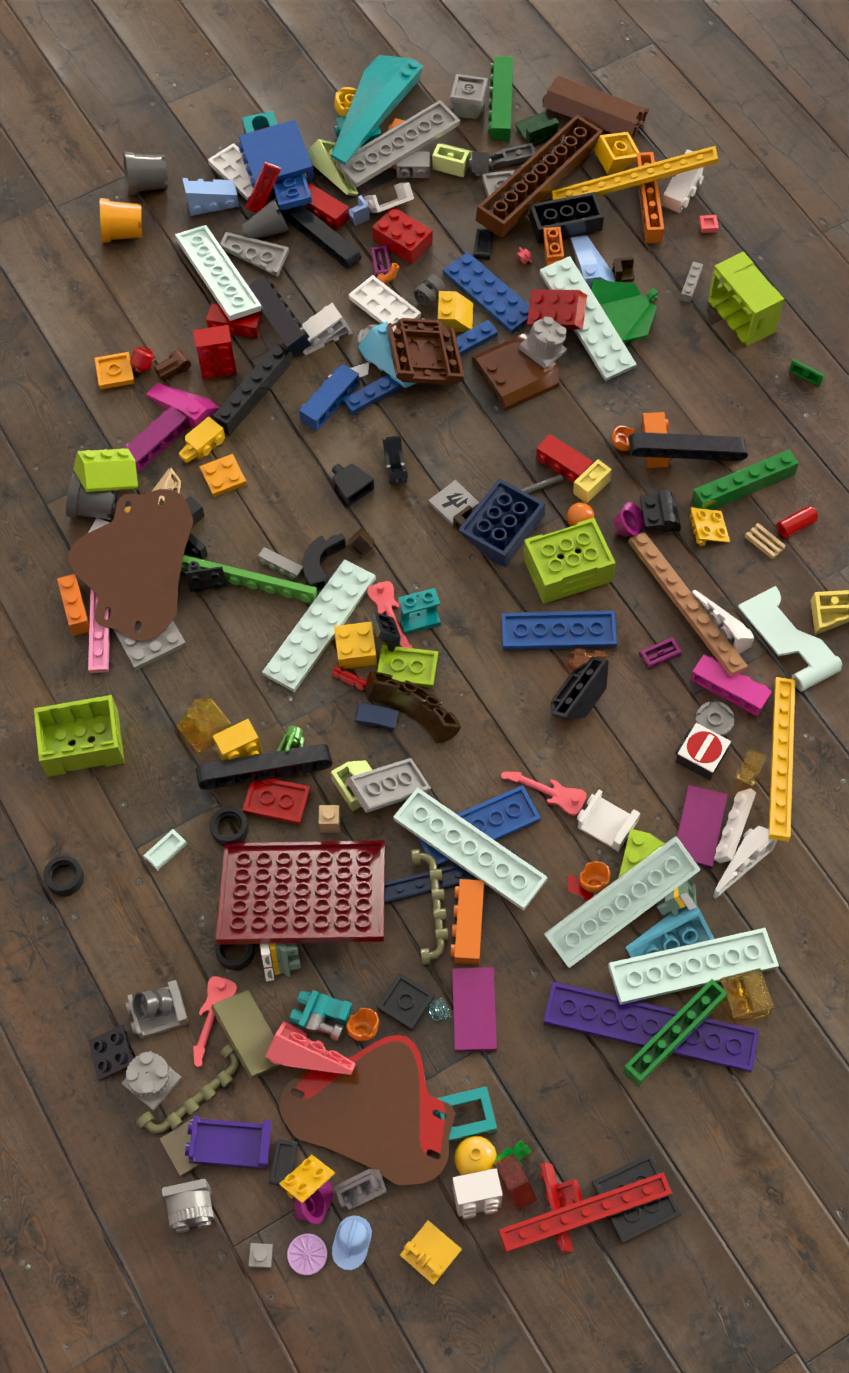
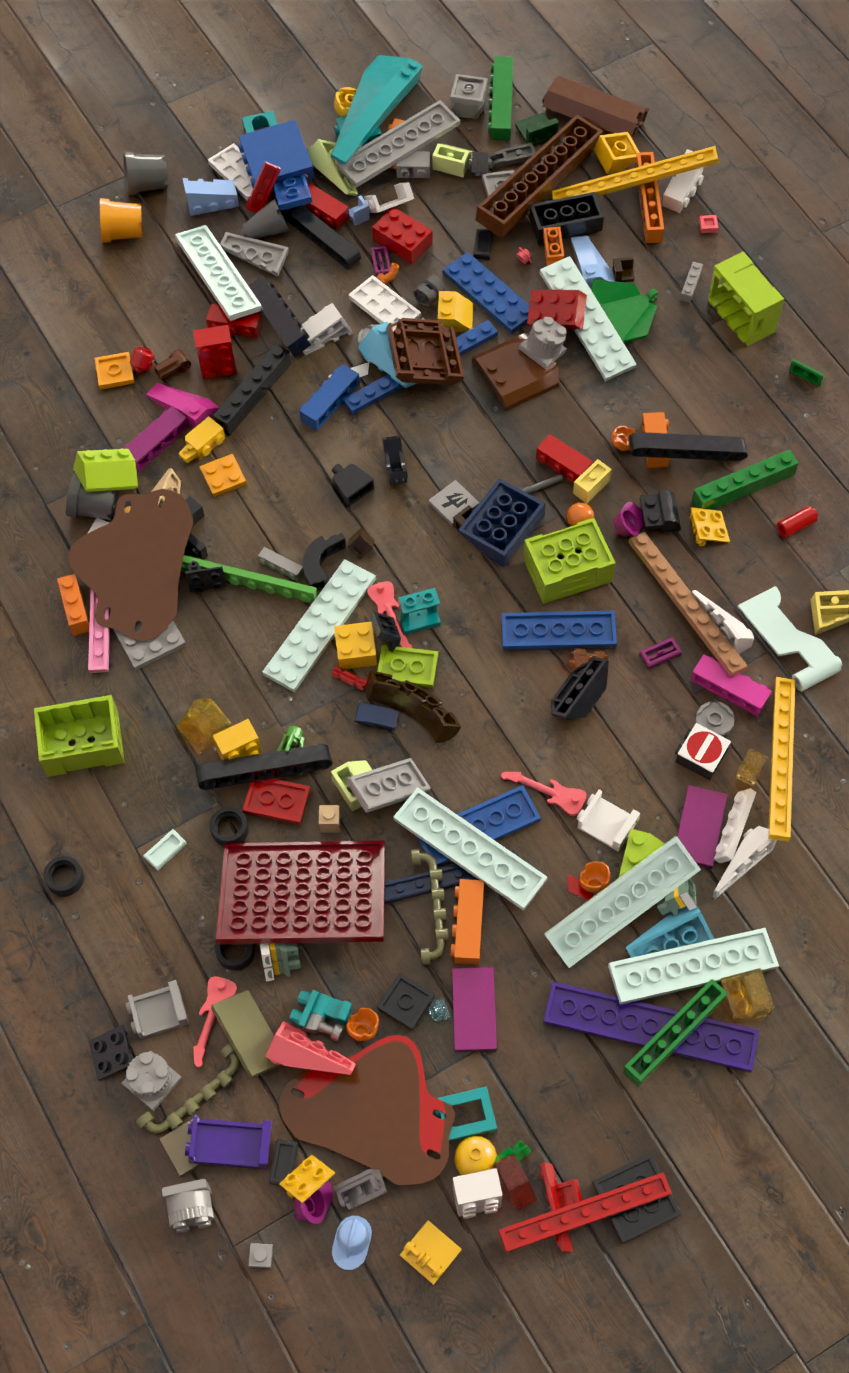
dark grey wheel [132,989,172,1019] -> none
lavender wheel [287,1234,327,1276] -> none
tan tile [745,523,786,560] -> none

